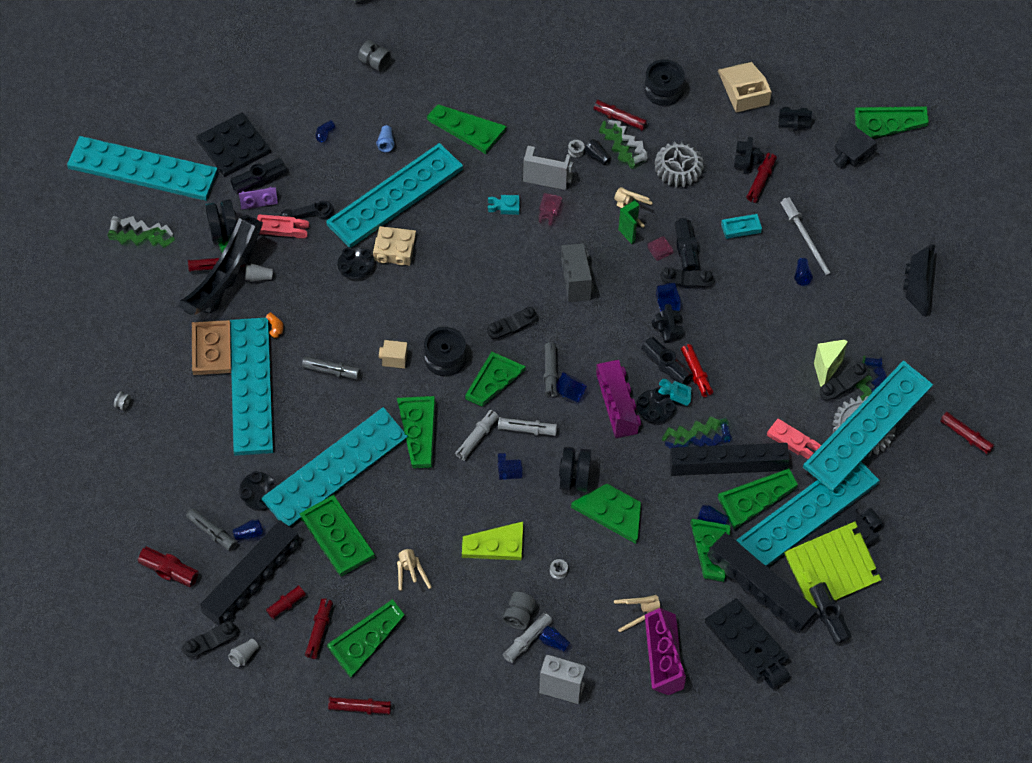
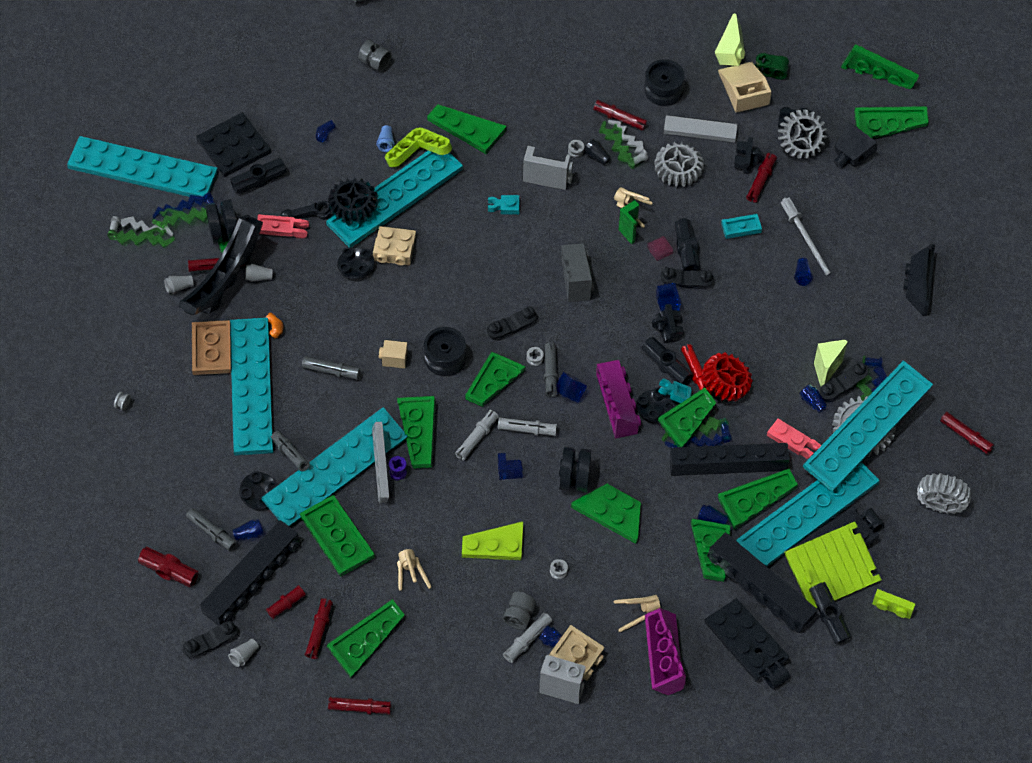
medium lavender hinge [239,187,278,210] -> none
clear pink plate [539,193,562,225] -> none
none -> piece [152,192,214,229]
none -> light grey cone [164,275,194,294]
none -> dark grey pin [271,431,310,471]
none -> black gear [328,177,378,225]
none -> light grey tile [372,422,389,503]
none -> lime beam [385,128,452,167]
none -> dark purple bush [389,456,407,481]
none -> light grey bush [526,347,544,366]
none -> tan plate [549,625,605,681]
none -> green wing [658,388,716,447]
none -> light grey tile [663,116,737,142]
none -> red gear [702,352,753,402]
none -> yellowish green slope [715,14,745,66]
none -> dark green piece [755,53,789,80]
none -> light grey gear [778,110,827,159]
none -> clear blue cone [799,384,827,412]
none -> green wing [841,44,919,89]
none -> lime plate [872,589,915,619]
none -> light grey gear [917,473,971,514]

